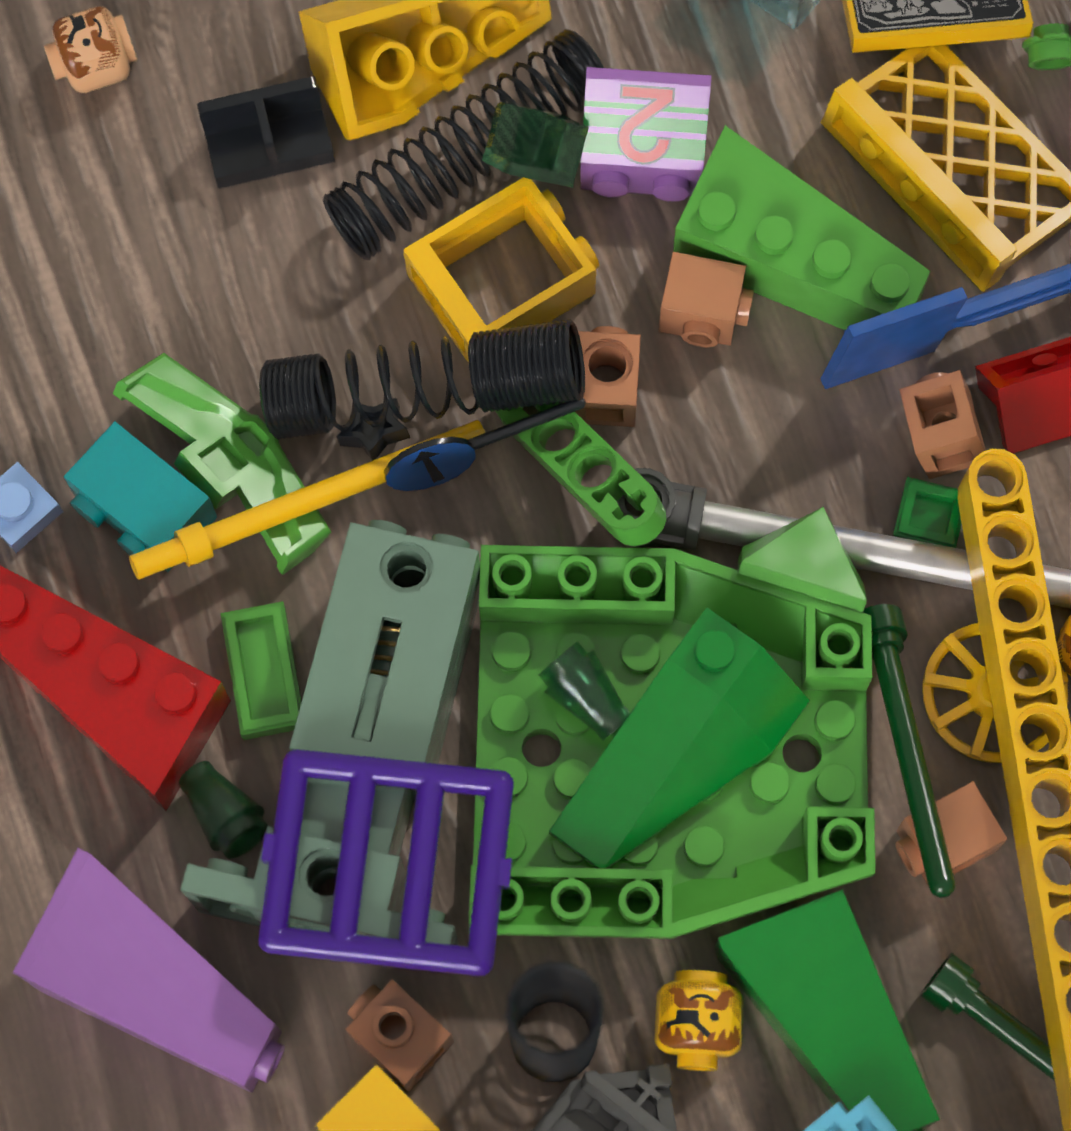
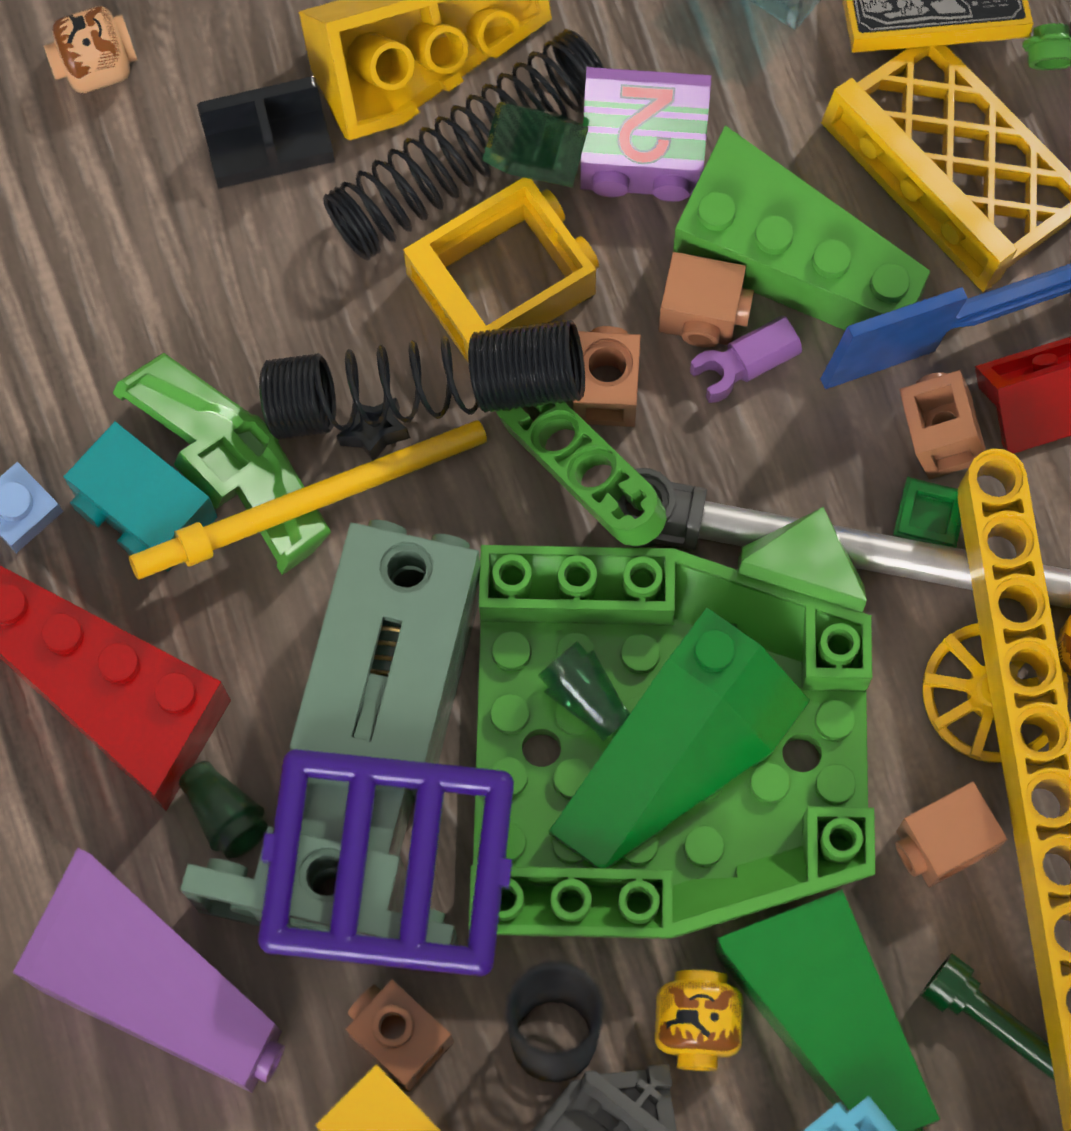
bright green tile [220,601,302,740] -> none
piece [384,398,586,491] -> none
dark green piece [863,604,956,898] -> none
none -> medium lavender bar [690,315,802,403]

